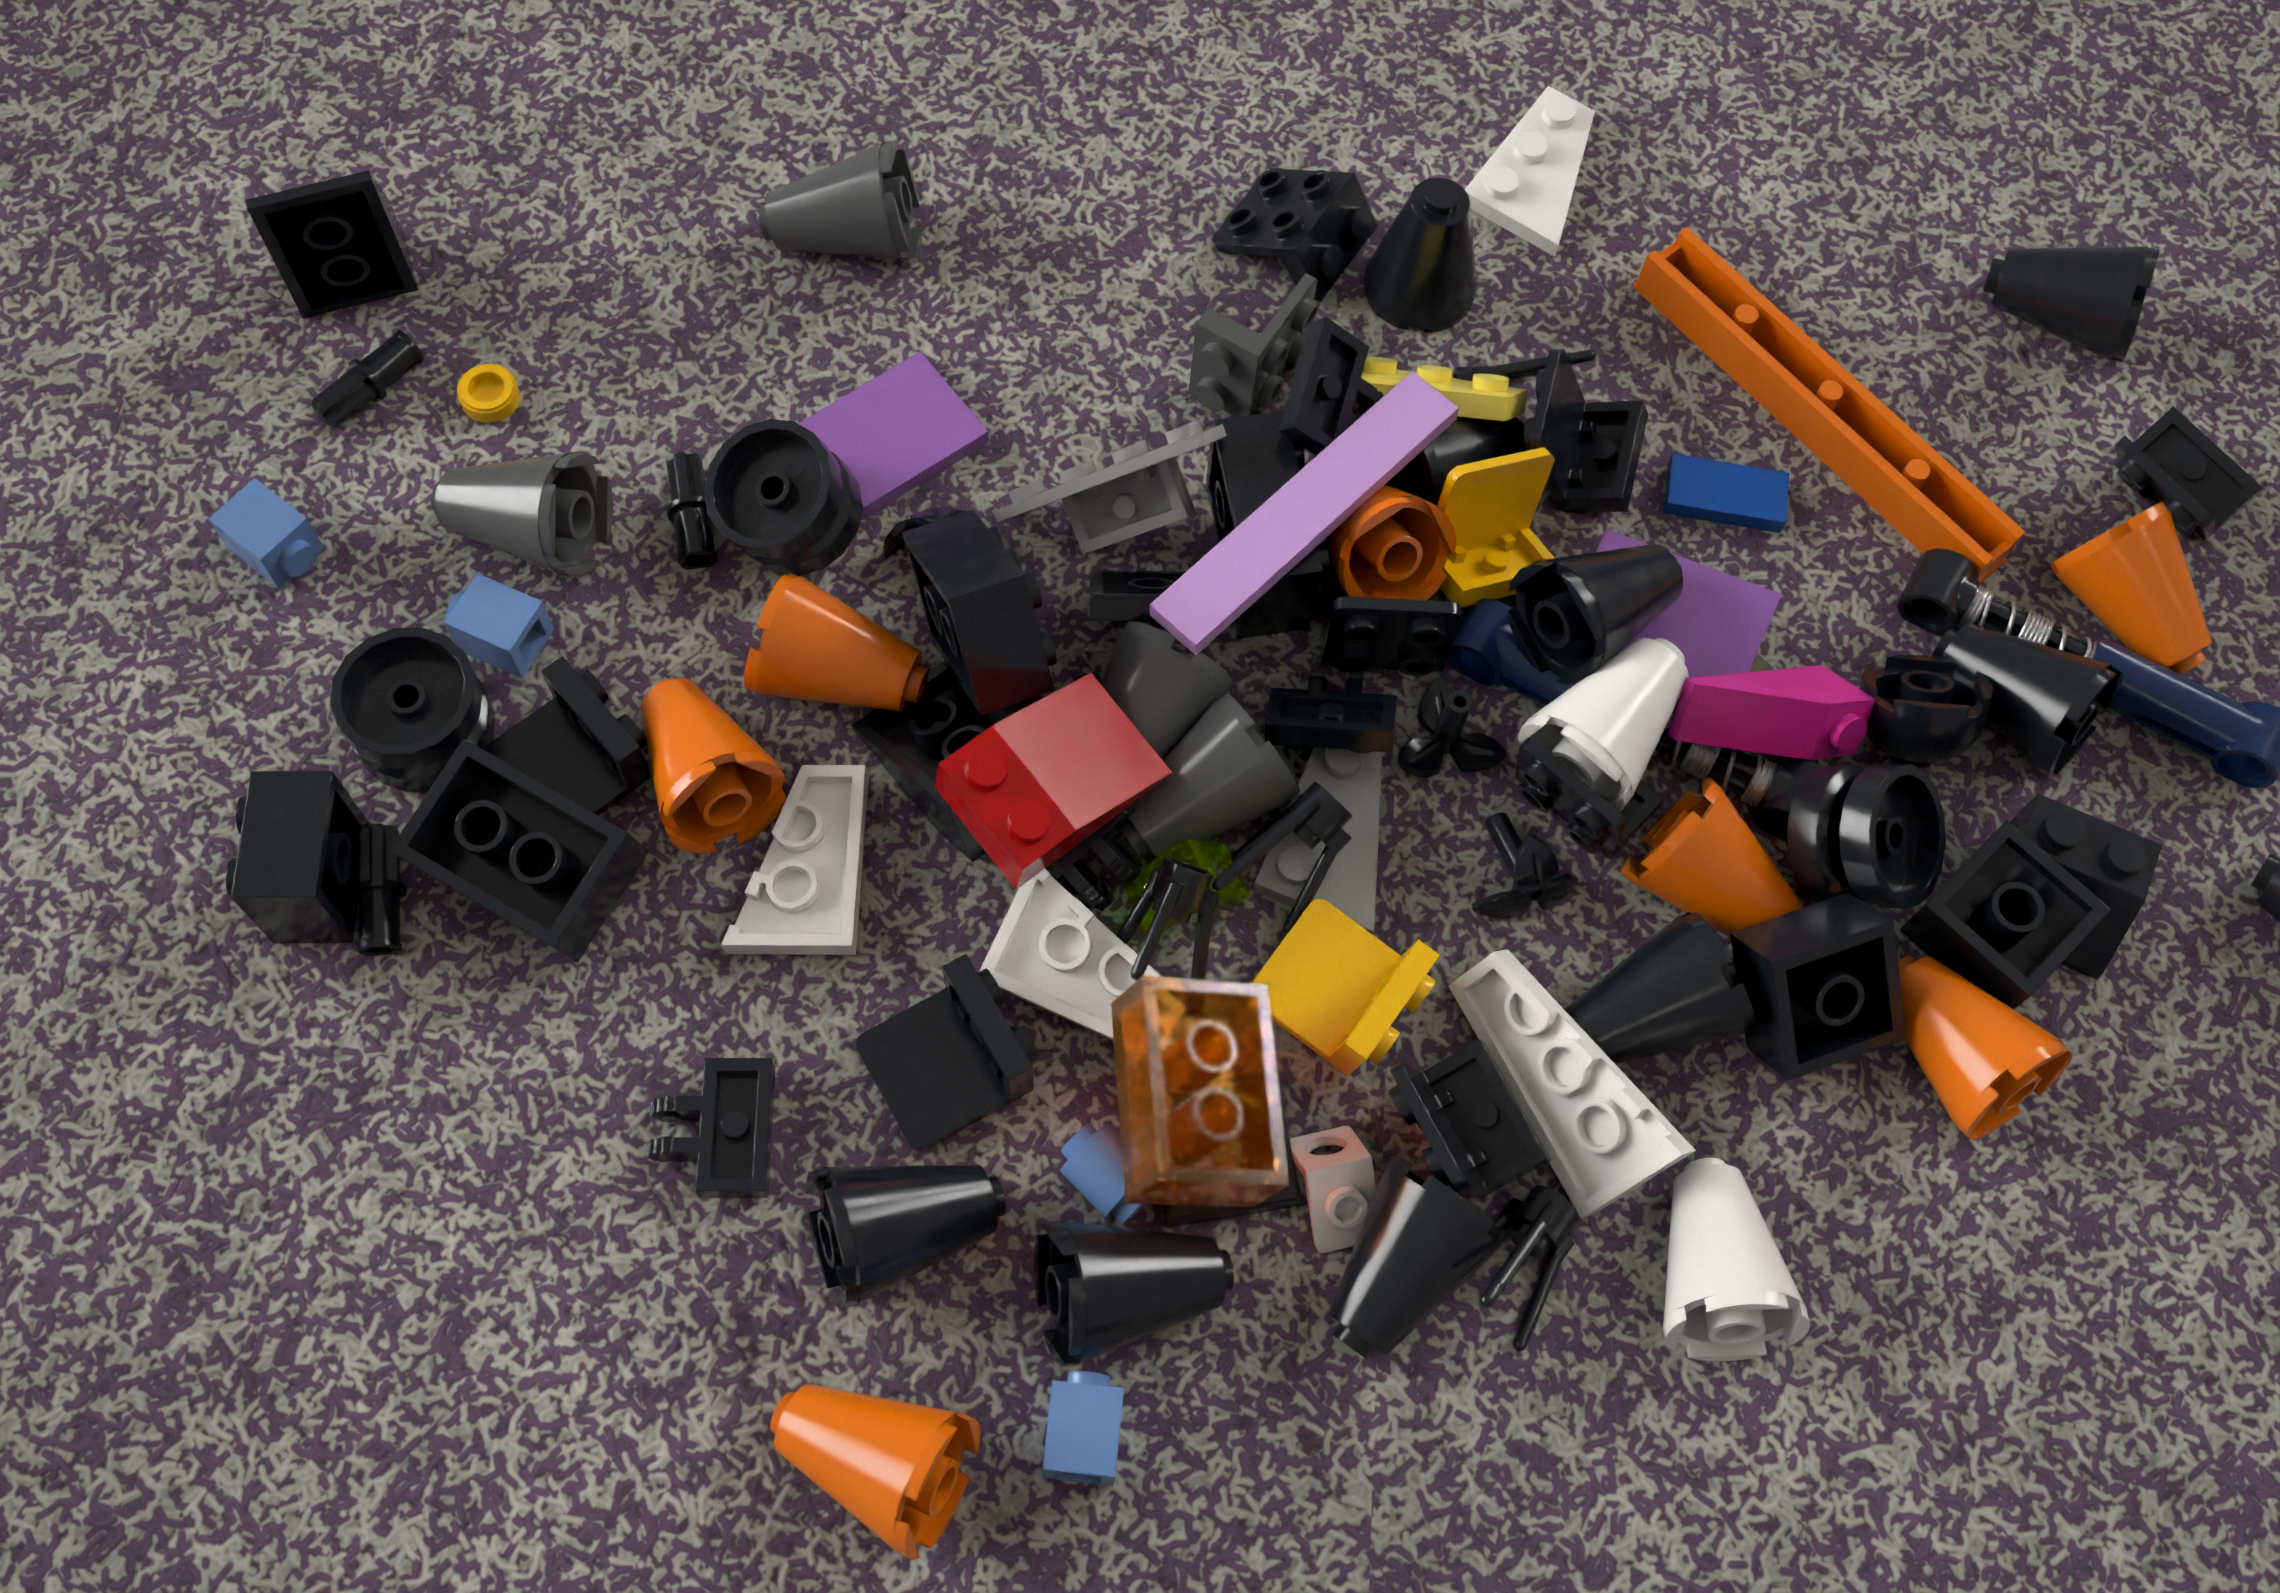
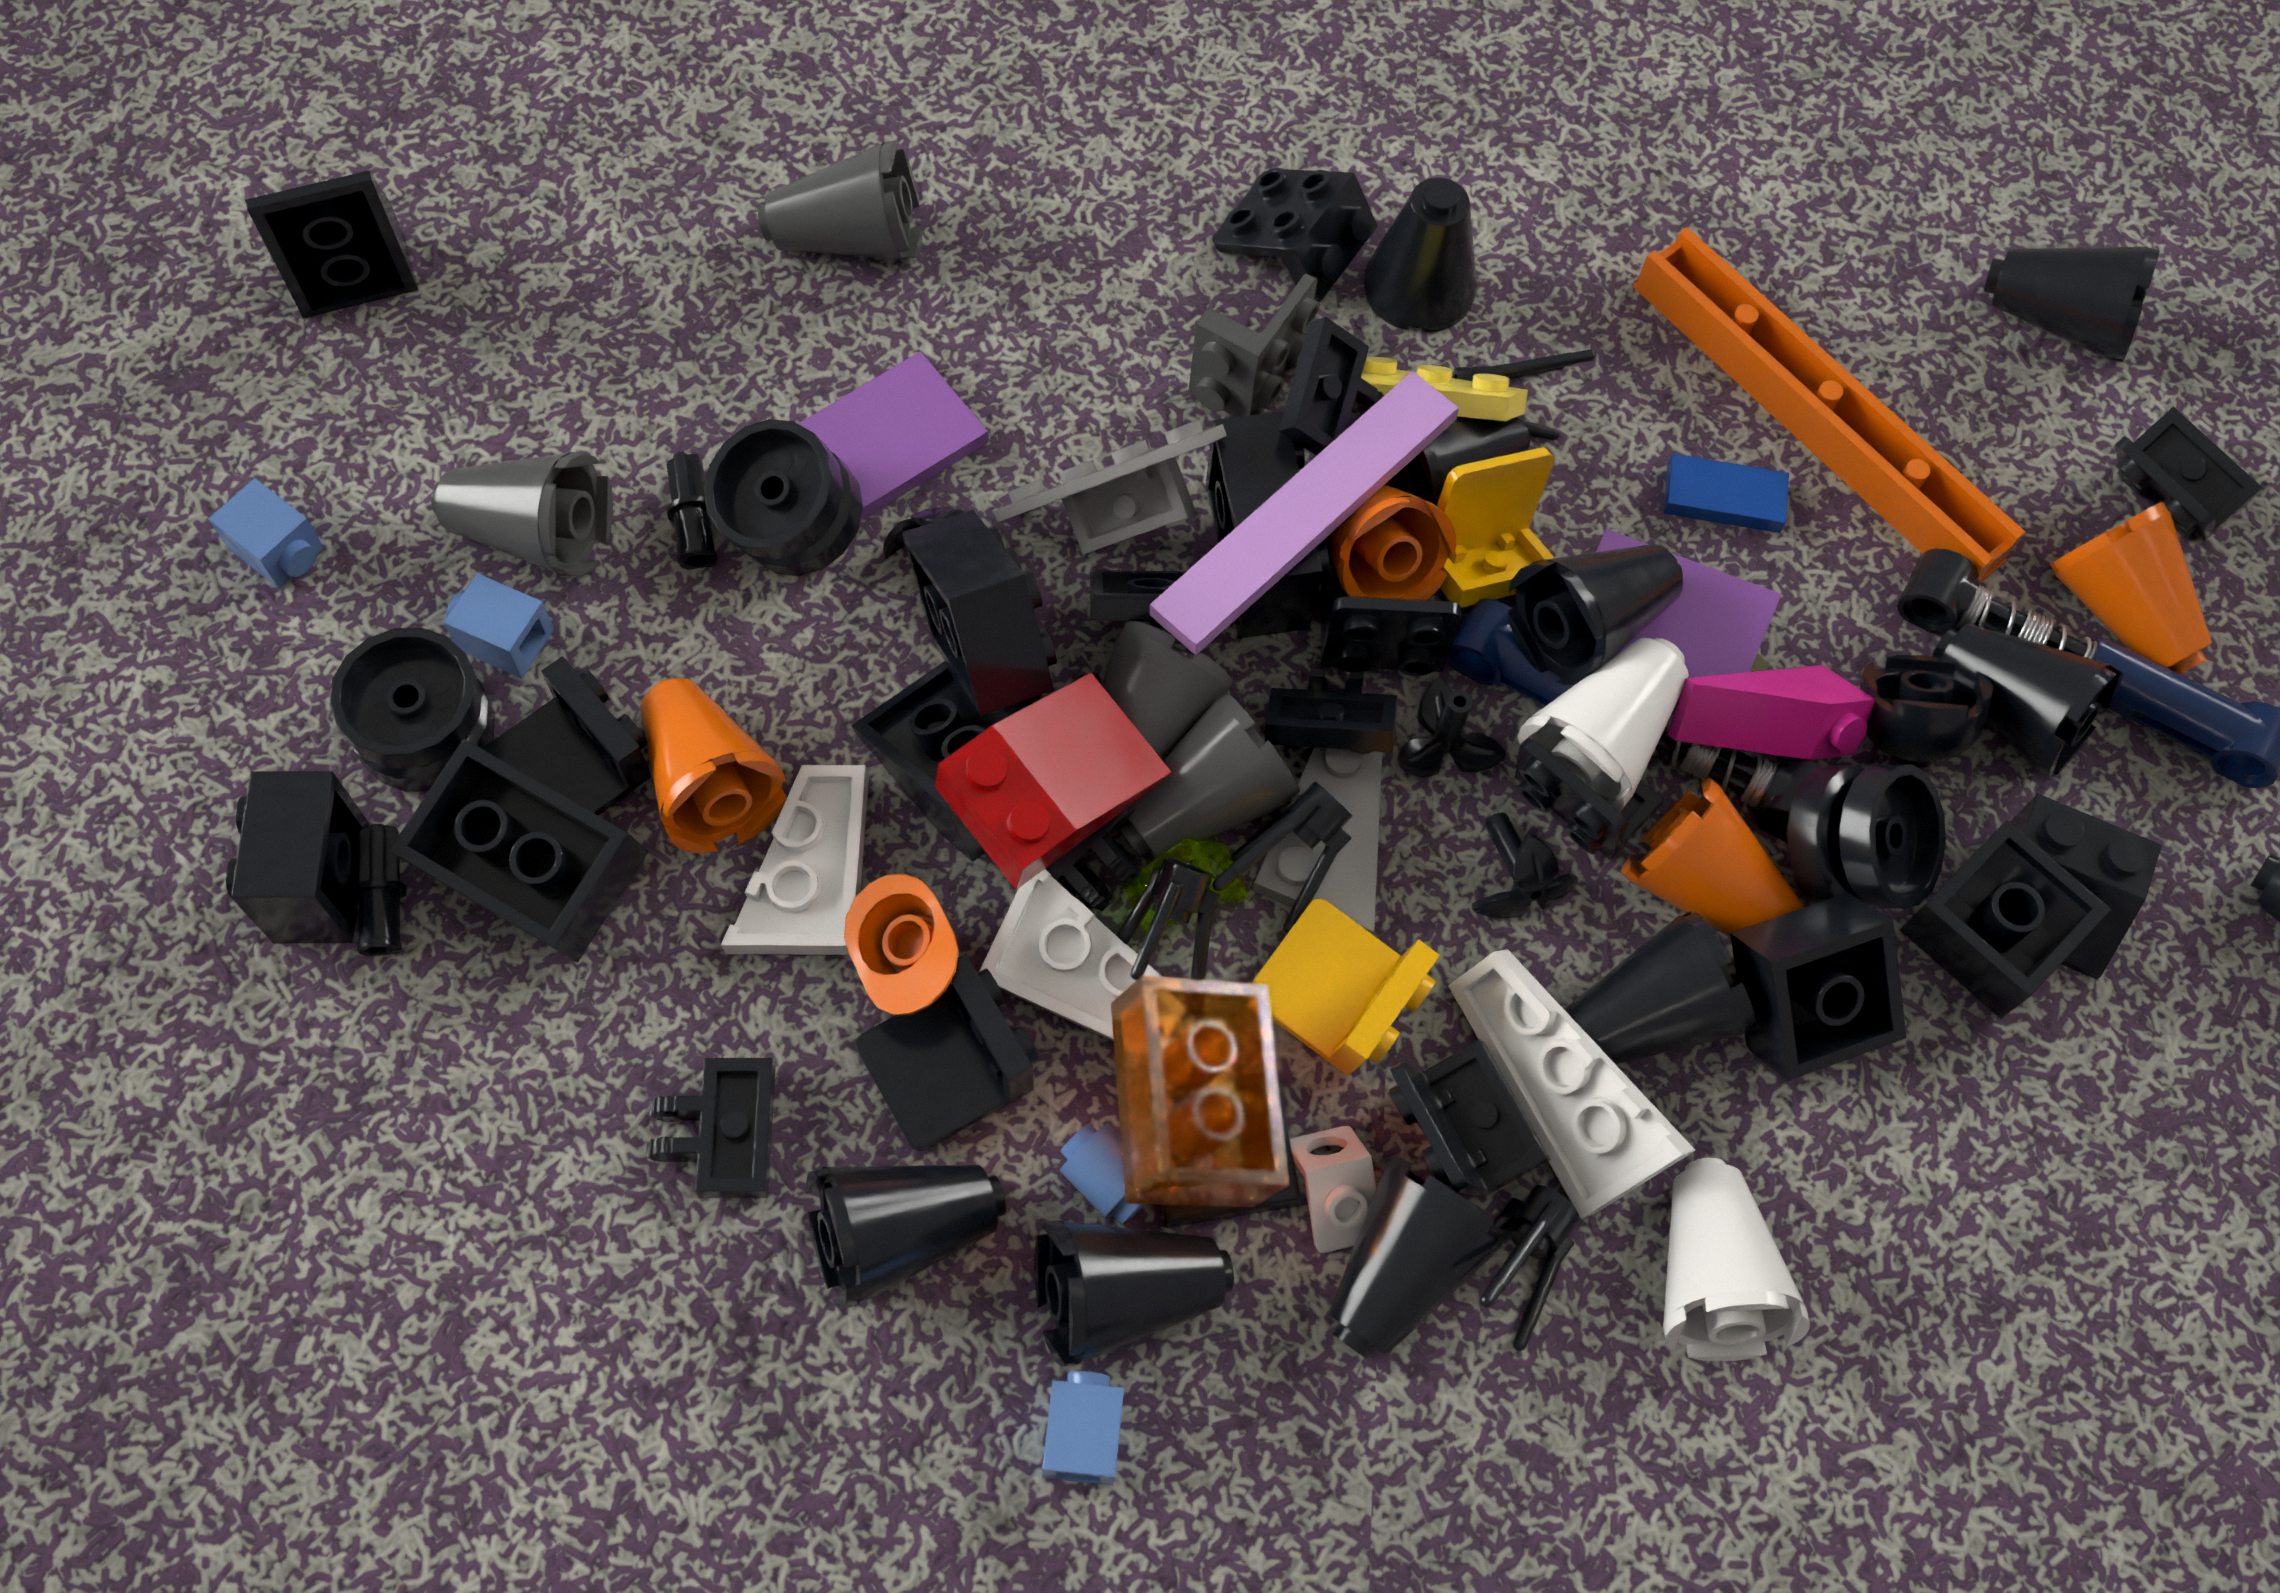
black axle [311,330,424,428] -> none
yellow tile [457,364,520,423] -> none
orange cone [744,573,930,711] -> none
orange cone [770,1384,981,1560] -> none
white wing [1465,86,1595,257] -> none
black bracket [1524,349,1648,512] -> none
orange cone [1898,956,2072,1140] -> none
none -> orange piece [844,874,959,1016]

